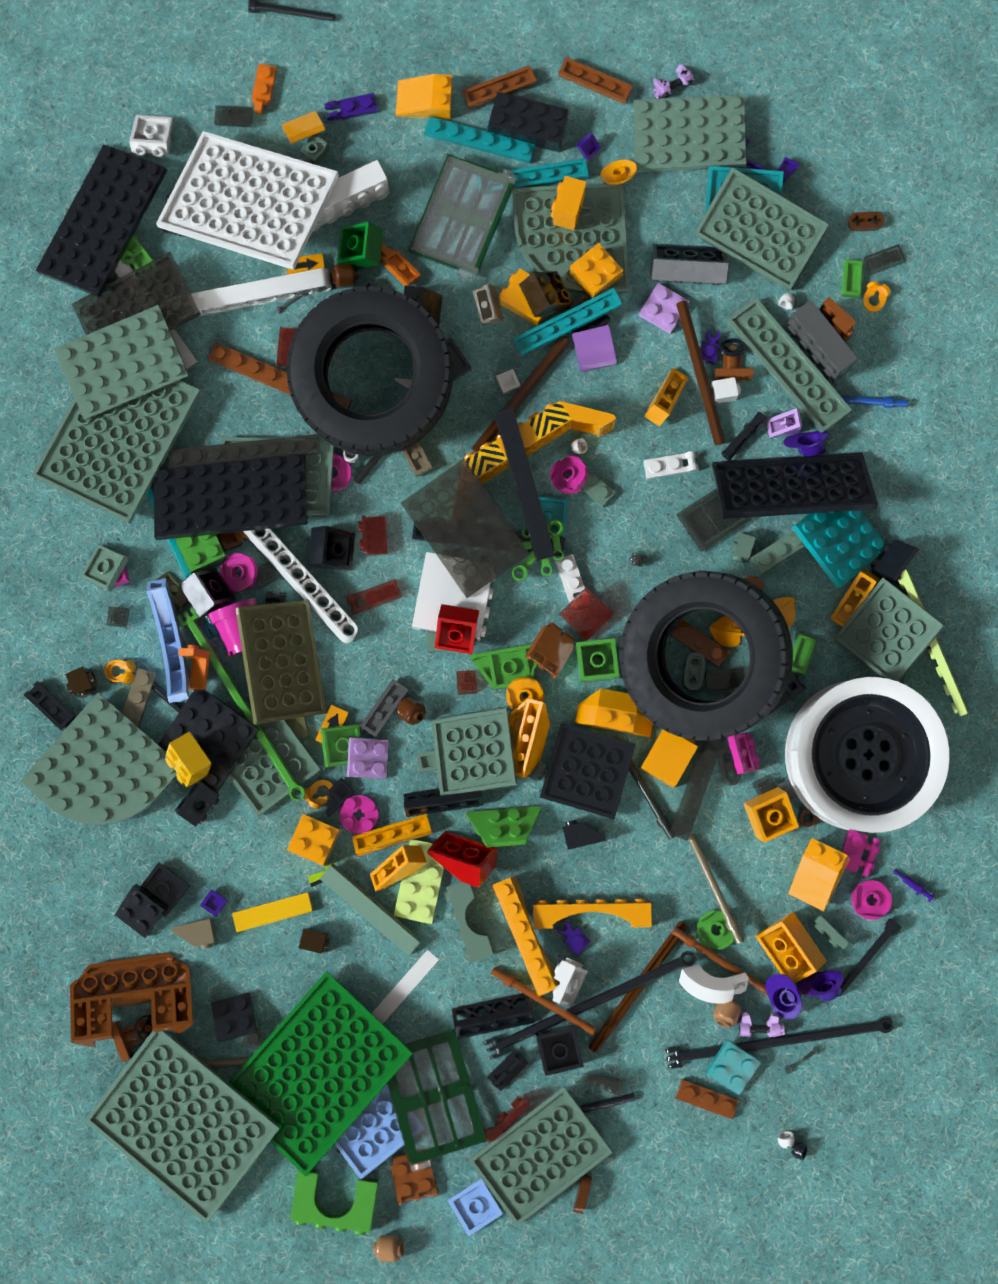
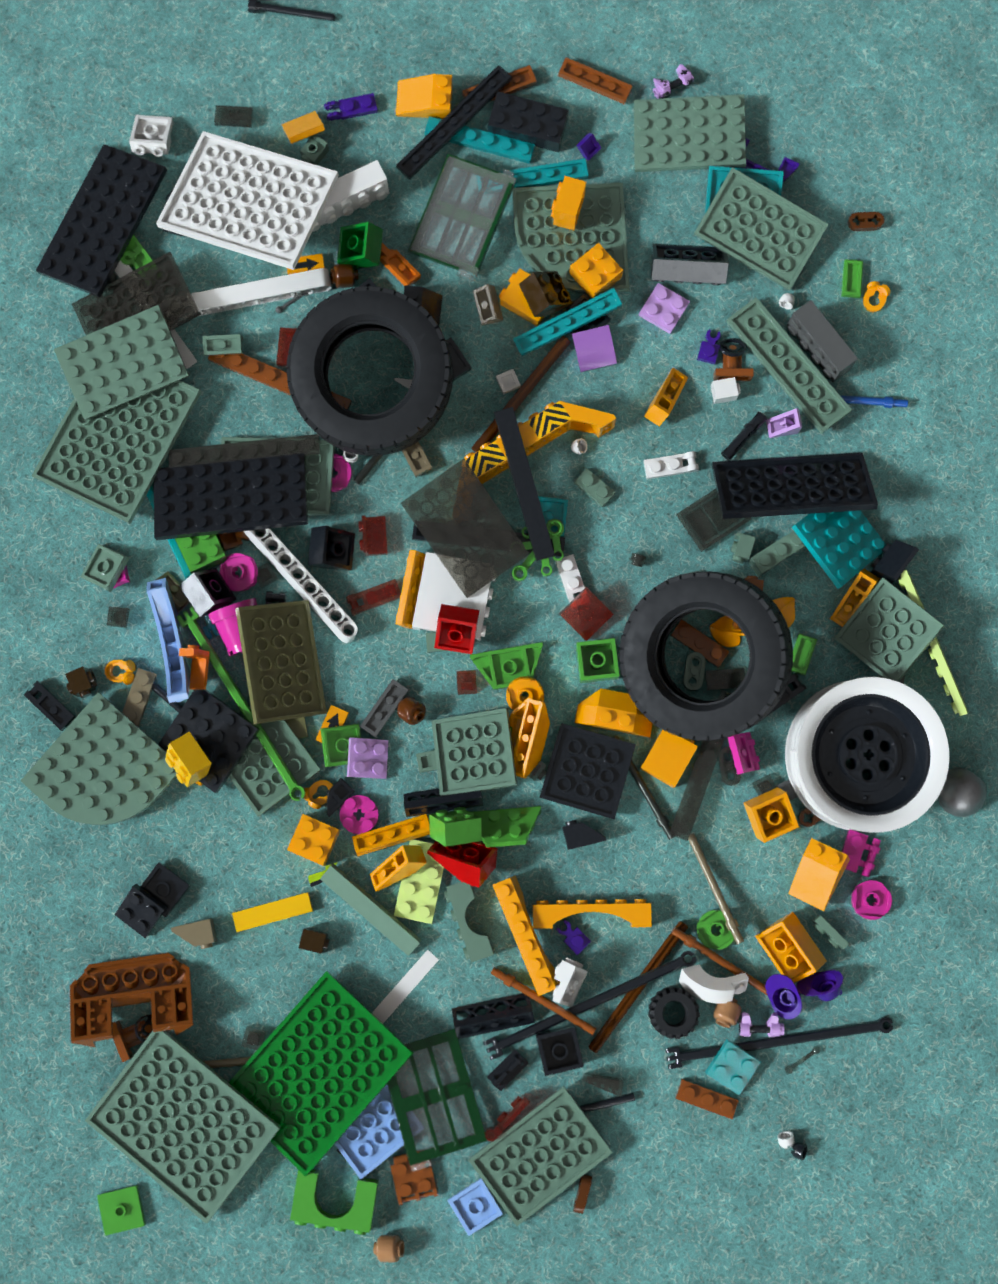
black brick [175,780,220,827] -> none
dark purple plate [200,889,228,917] -> none
black plate [211,992,257,1042] -> none
orange hinge [252,64,277,115] -> none
dark orange plate [525,622,575,679] -> none
dark pink plate [550,456,589,494] -> none
light orange dish [601,160,637,185] -> none
reddish brown axle [676,301,725,445] -> none
dark purple piece [783,431,828,456] -> none
dark orange plate [819,297,856,342] -> none
black piece [838,918,902,997] -> none
clear smoke plate [864,244,906,275] -> none
dark purple piece [893,870,935,902] -> none
none -> bright green plate [97,1184,146,1236]
none -> sand green panel [203,334,243,356]
none -> light orange plate [395,550,426,629]
none -> black tile [396,65,512,180]
none -> bright green brick [429,807,482,847]
none -> black tyre [648,987,700,1039]
none -> flat silver cylinder [938,767,986,817]

